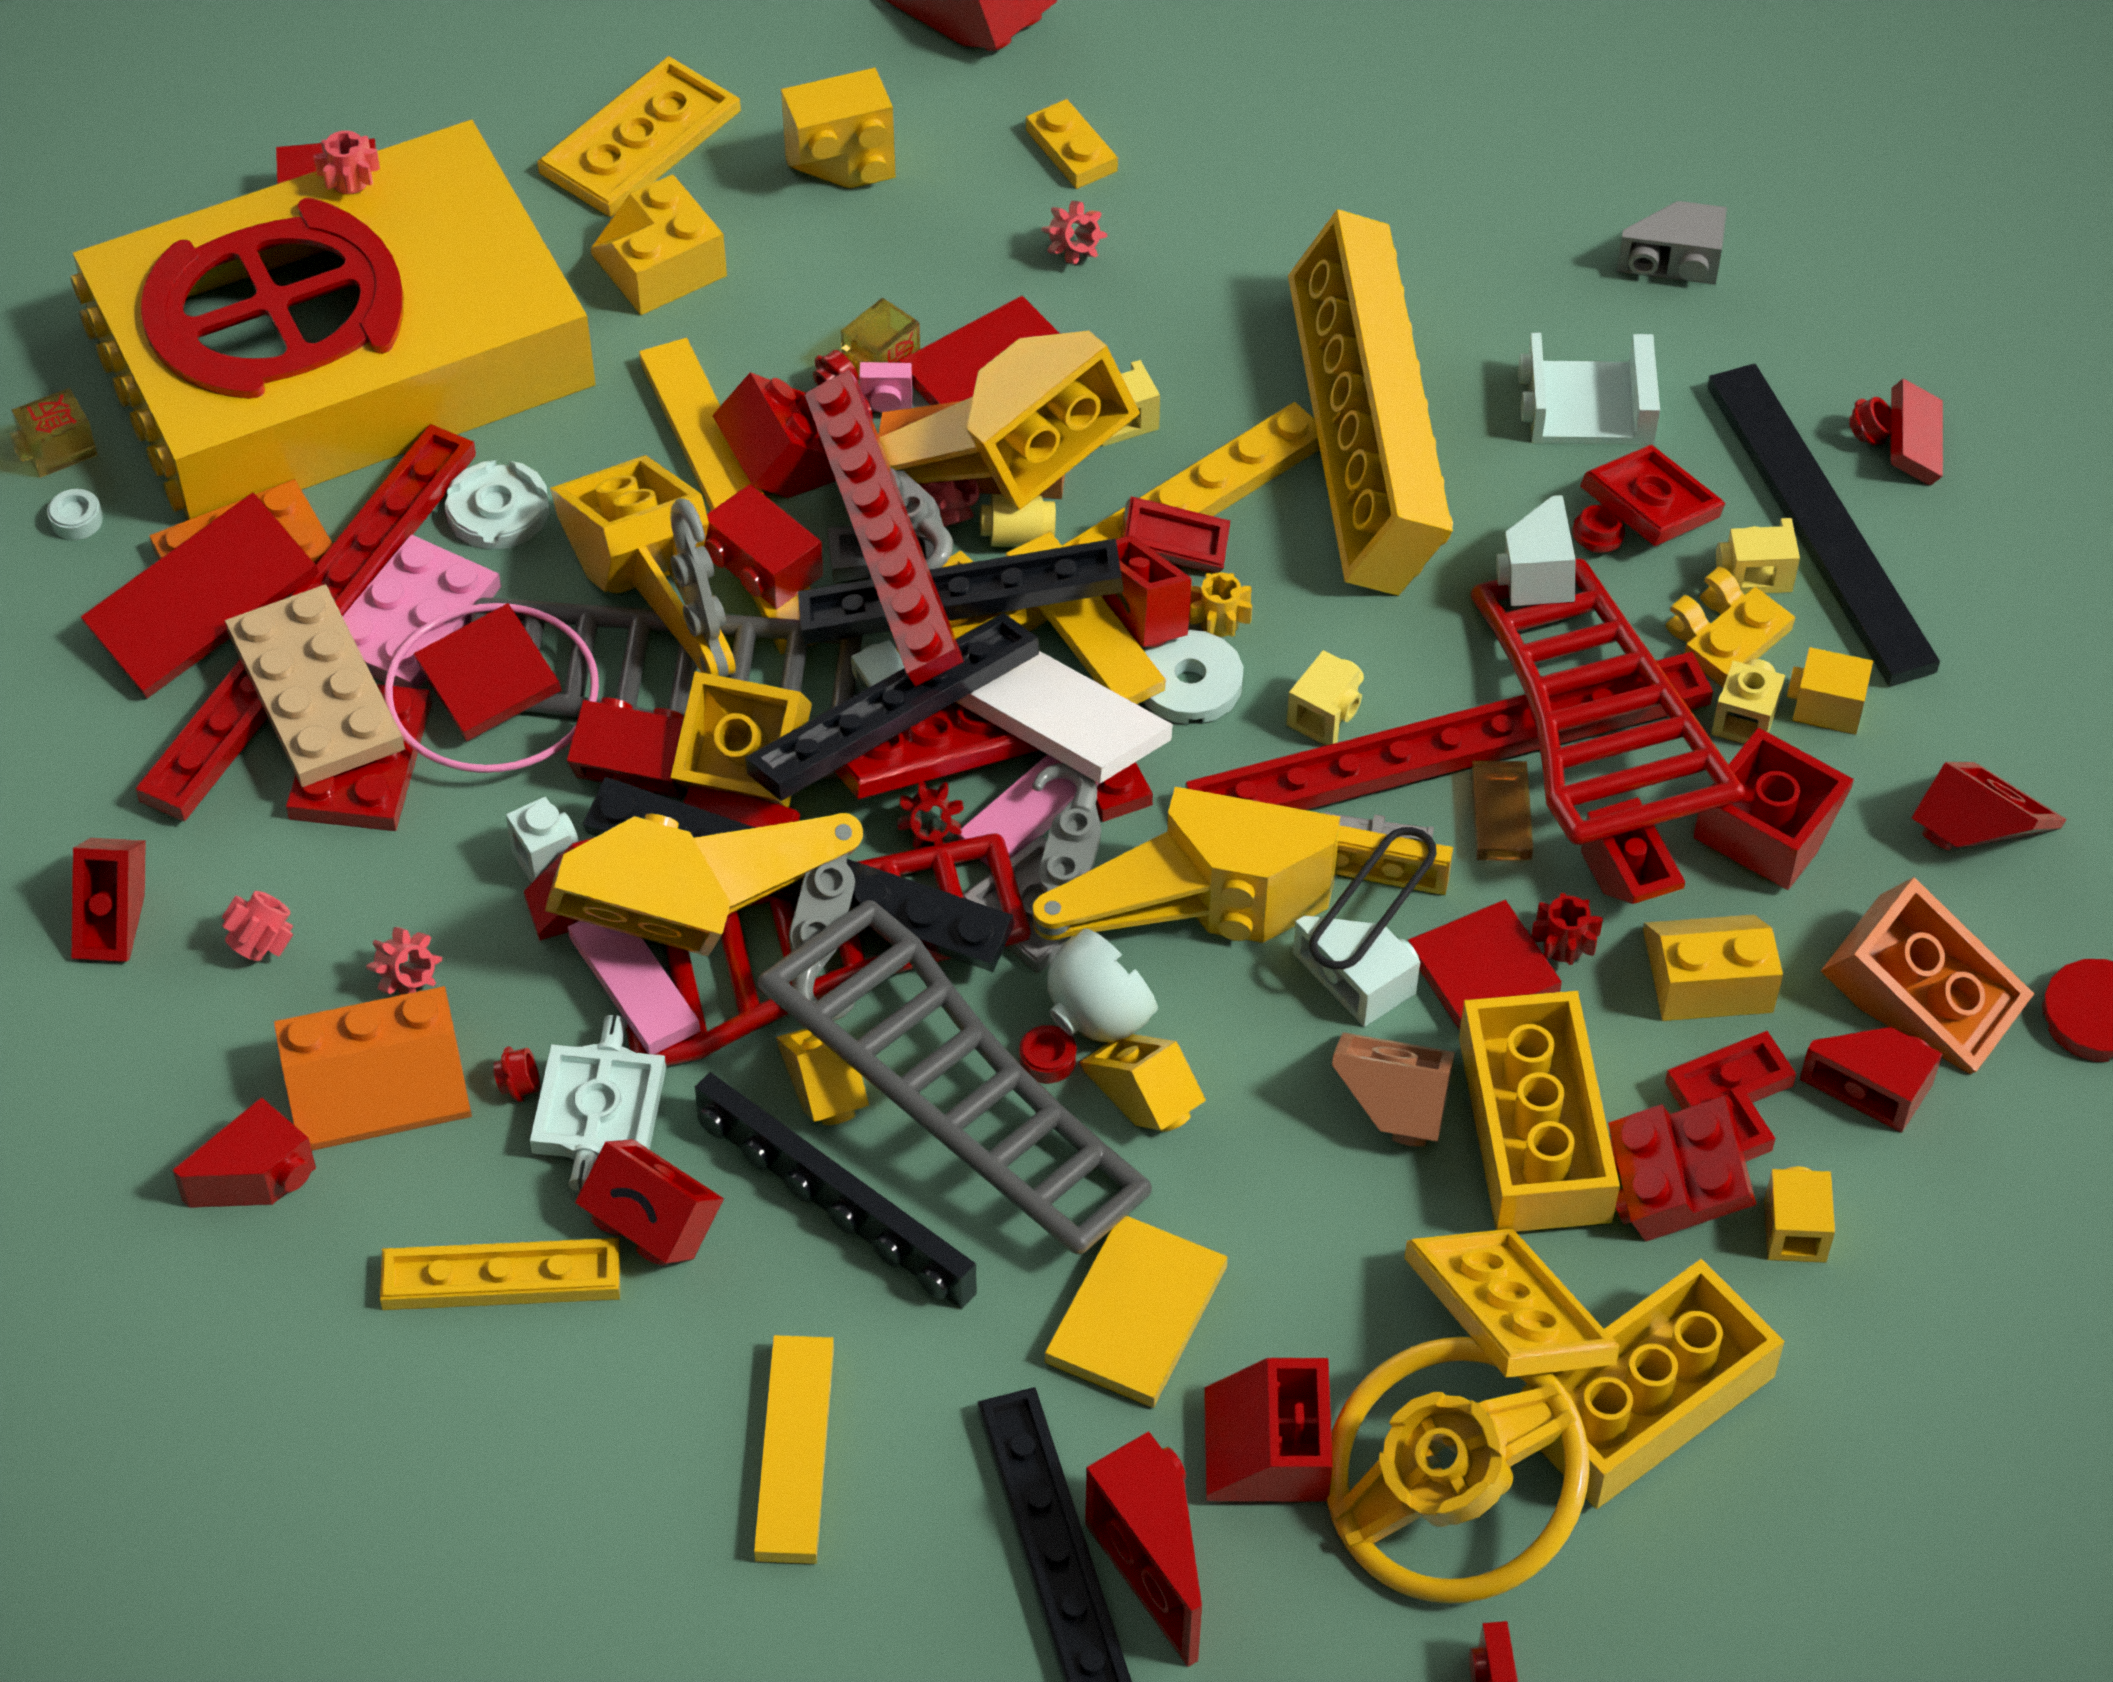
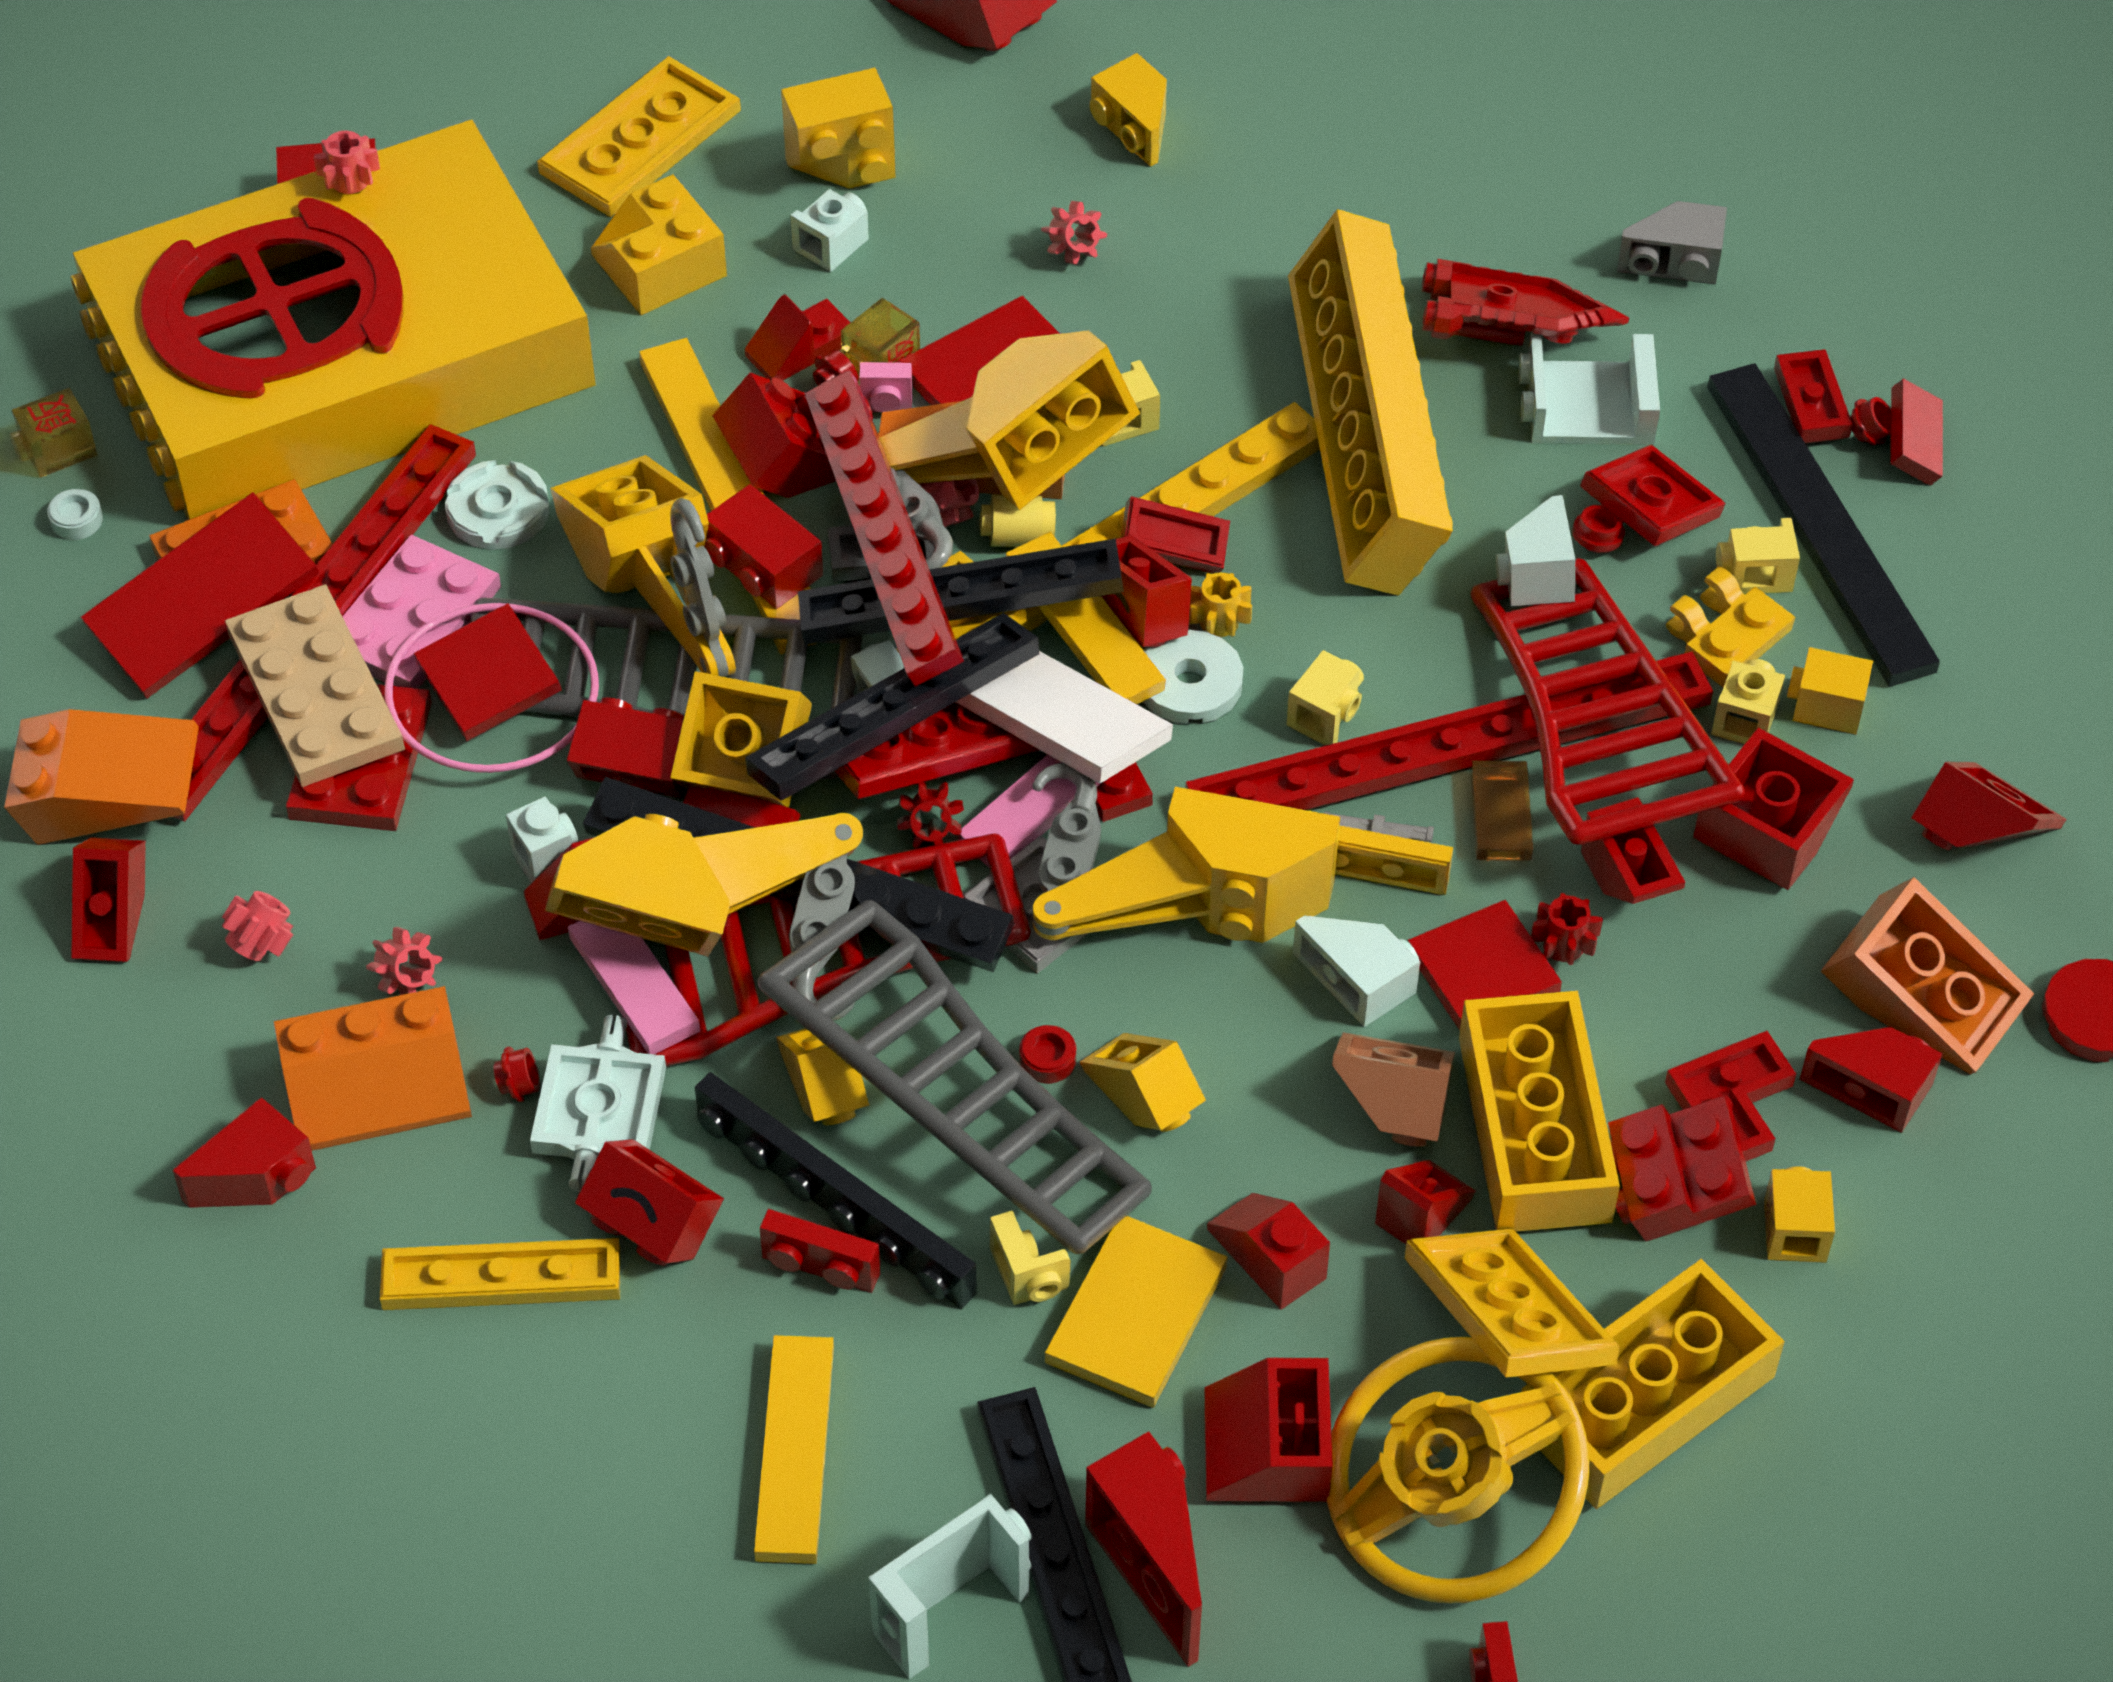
yellow plate [1026,99,1118,189] -> none
light aqua cylinder [1047,928,1158,1042] -> none
black piece [1309,827,1437,970] -> none
yellow slope [1643,915,1783,1021] -> none
none -> orange slope [4,709,199,845]
none -> red slope [744,294,856,381]
none -> red plate [759,1208,880,1293]
none -> light aqua brick [791,189,869,273]
none -> light aqua panel [868,1494,1031,1679]
none -> light yellow bracket [990,1210,1071,1305]
none -> yellow slope [1089,53,1167,167]
none -> red slope [1207,1193,1330,1310]
none -> red slope [1375,1160,1476,1245]
none -> red shield [1421,258,1630,346]
none -> red plate [1774,349,1853,443]

